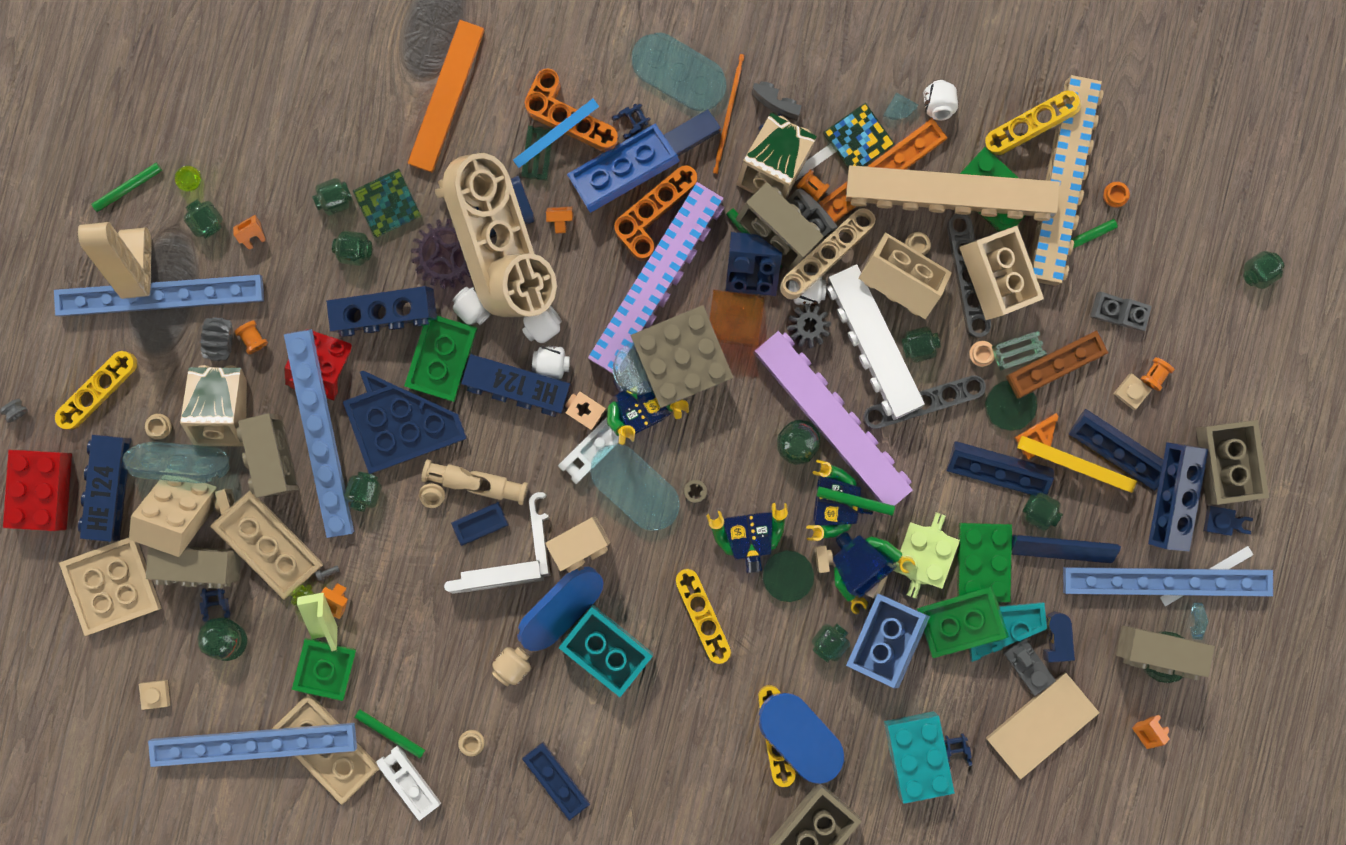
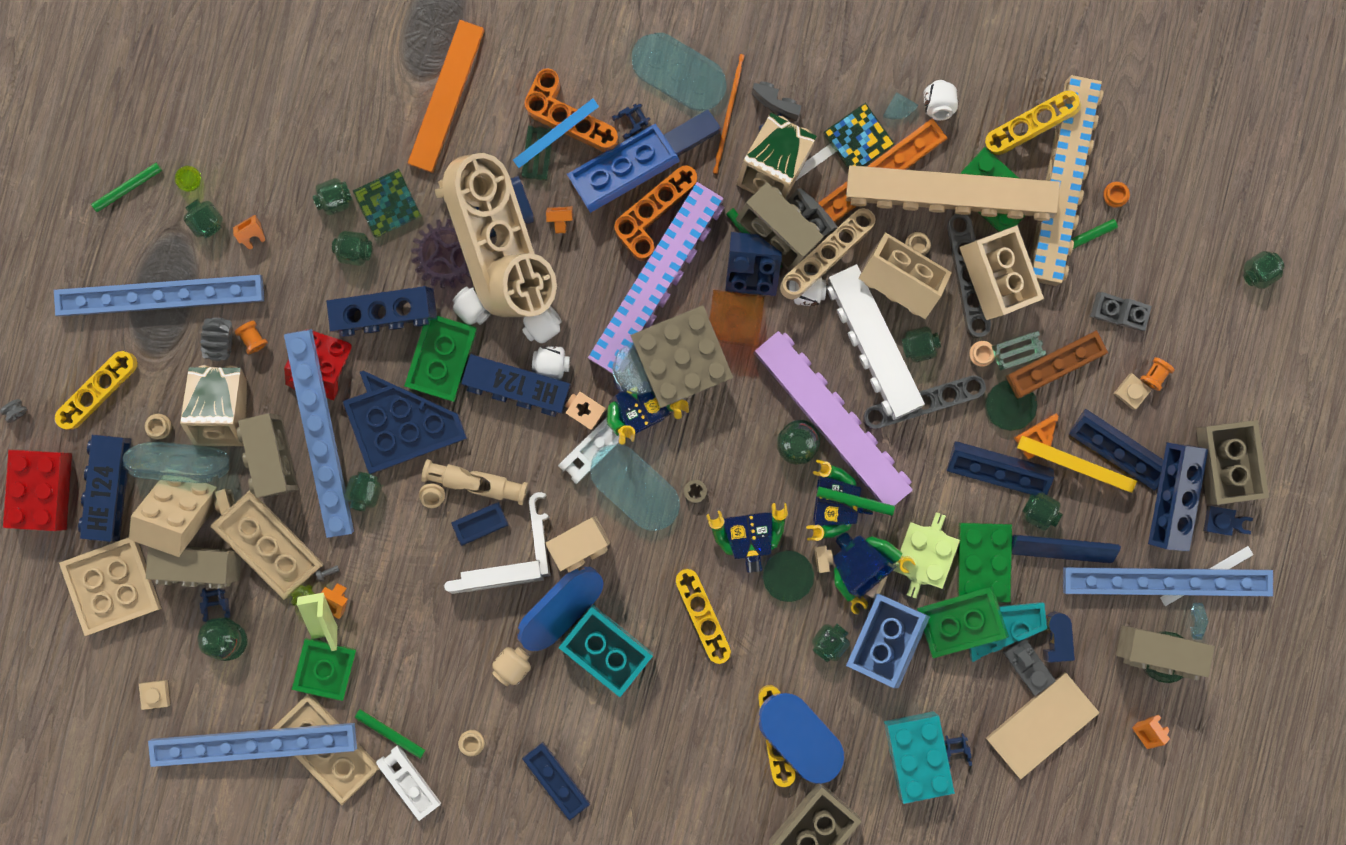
tan beam [78,222,151,299] -> none
dark grey gear [787,304,831,348] -> none
orange bush [796,169,830,202] -> none

